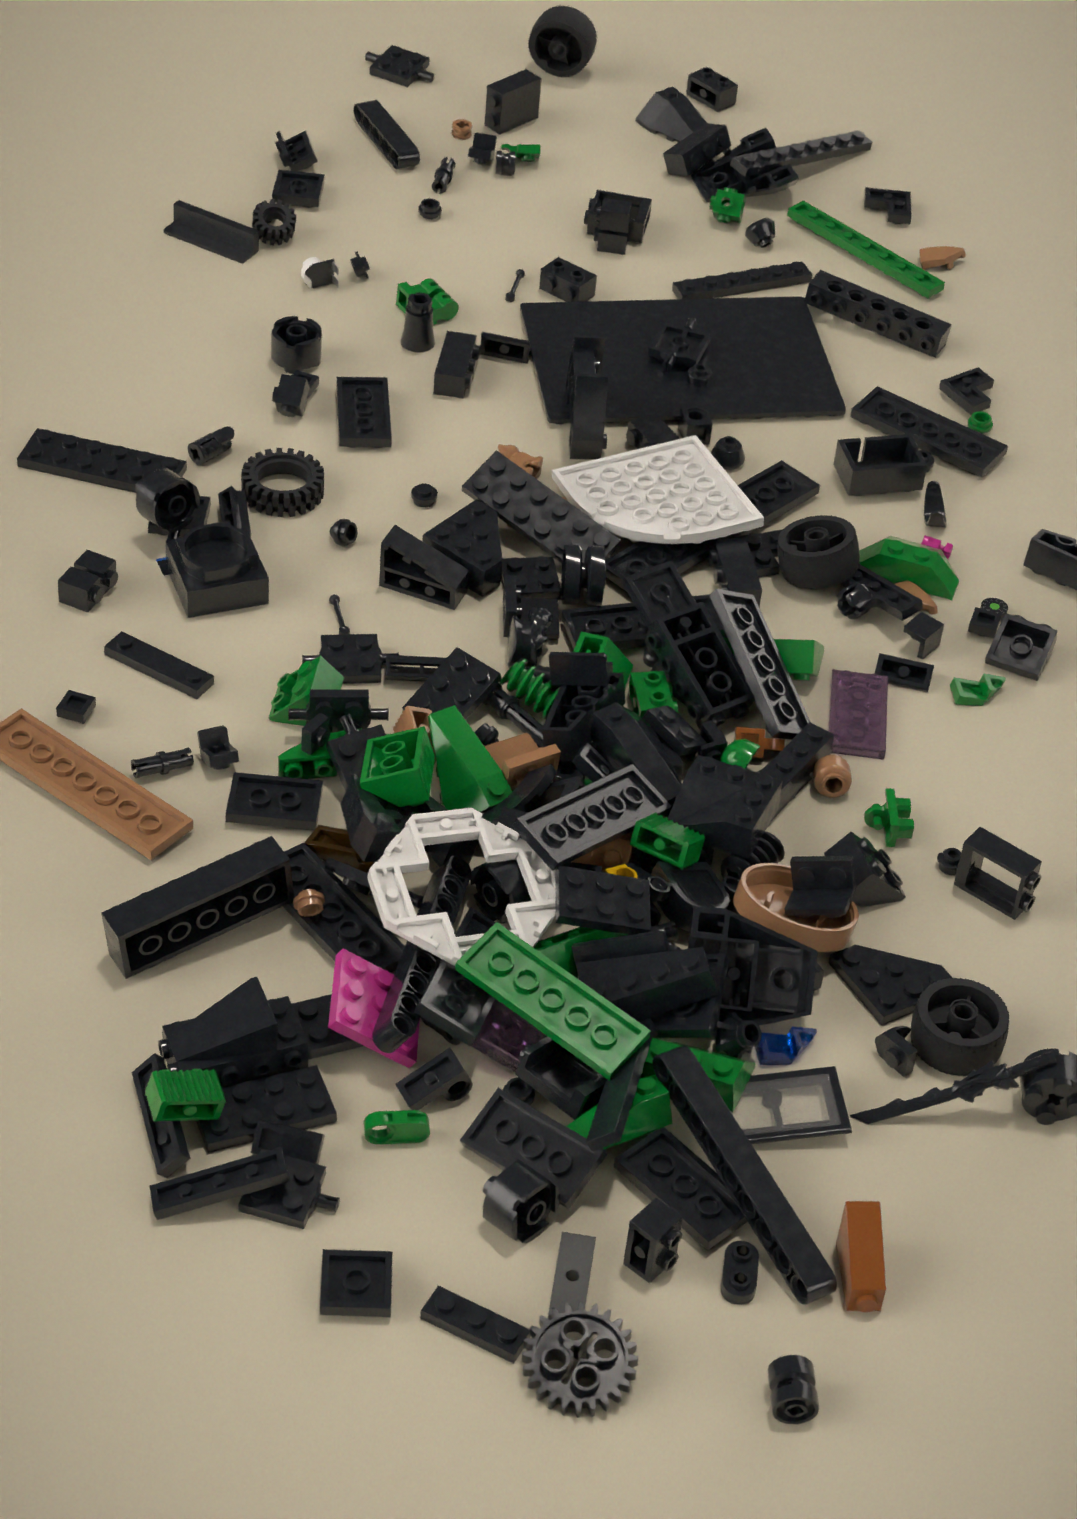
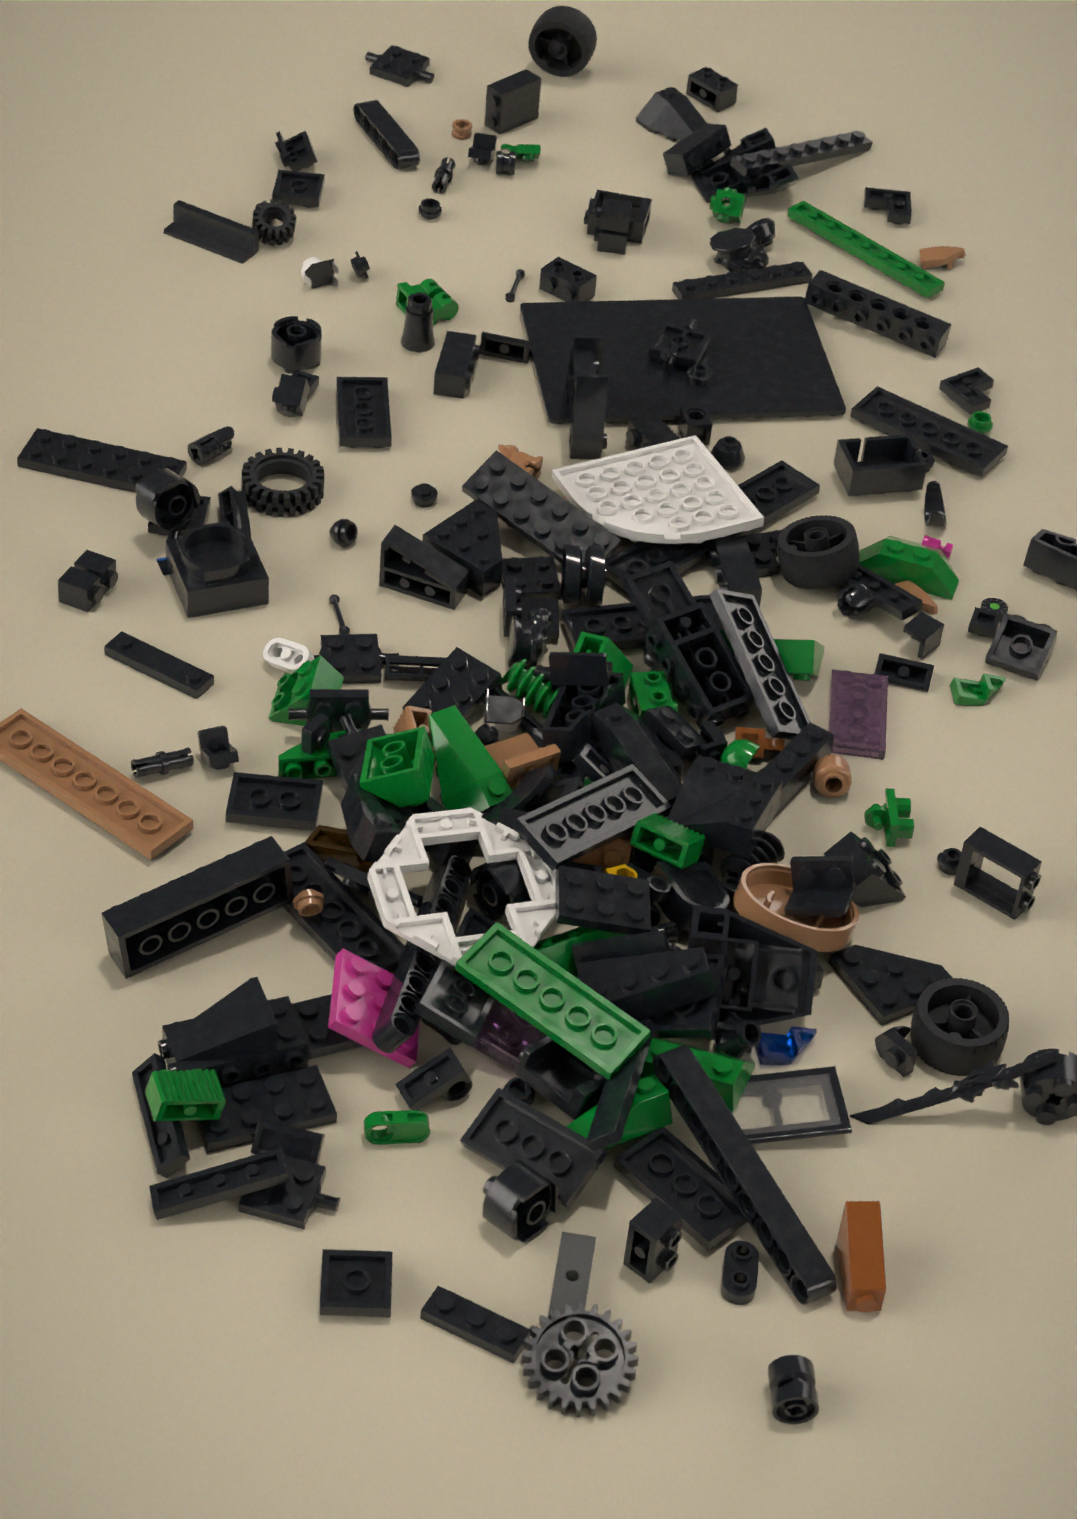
black plate [56,690,96,724] -> none
none -> white plate [263,638,314,673]
none -> black piece [484,689,525,732]
none -> black piece [710,228,769,272]

